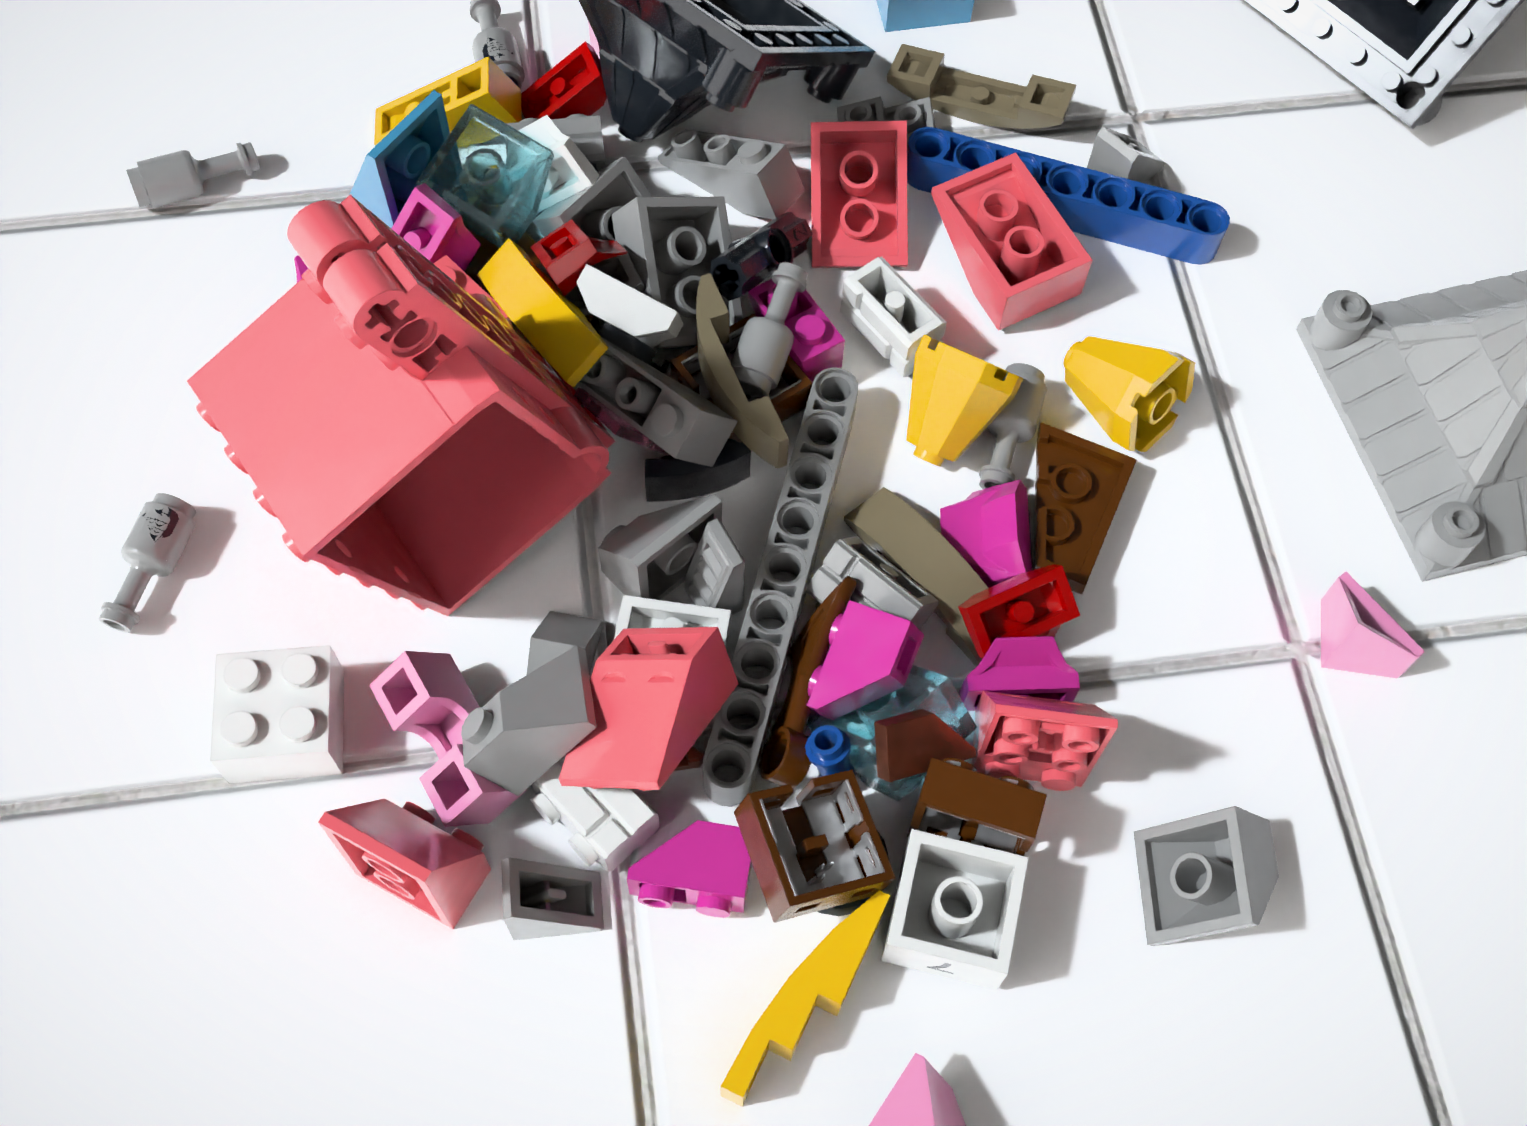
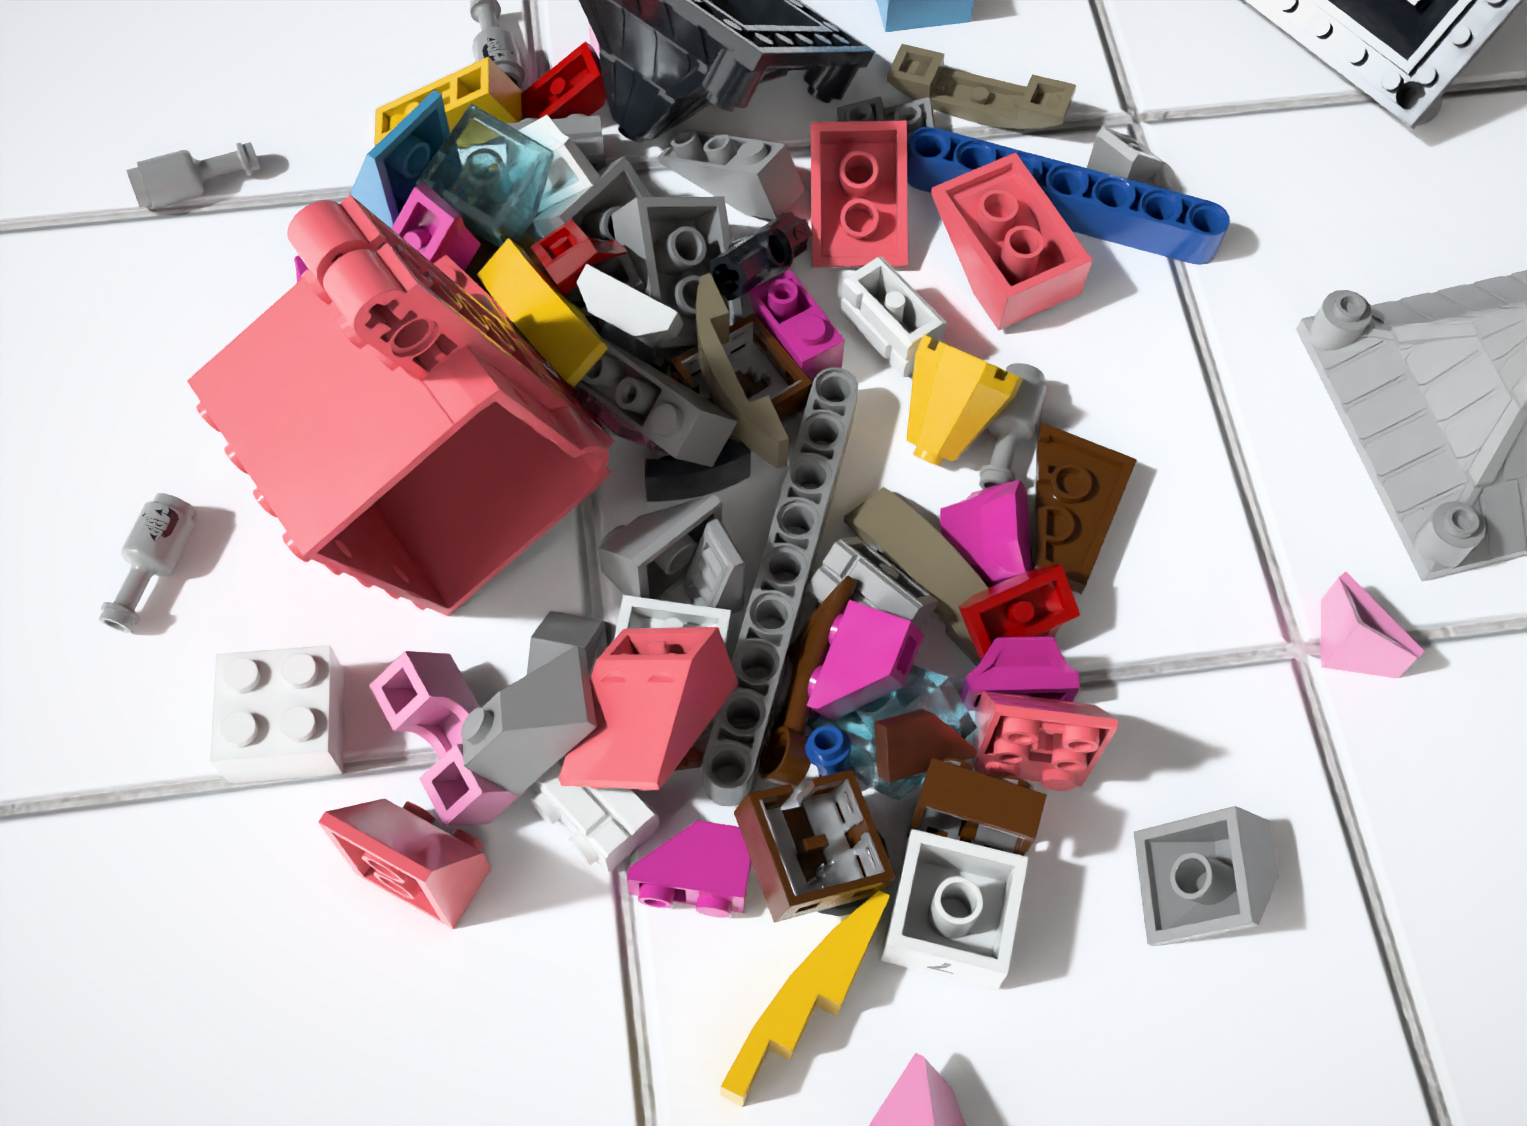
light grey slope [501,857,604,941] -> none
light grey piece [731,262,808,398] -> none
yellow cone [1063,336,1196,452] -> none

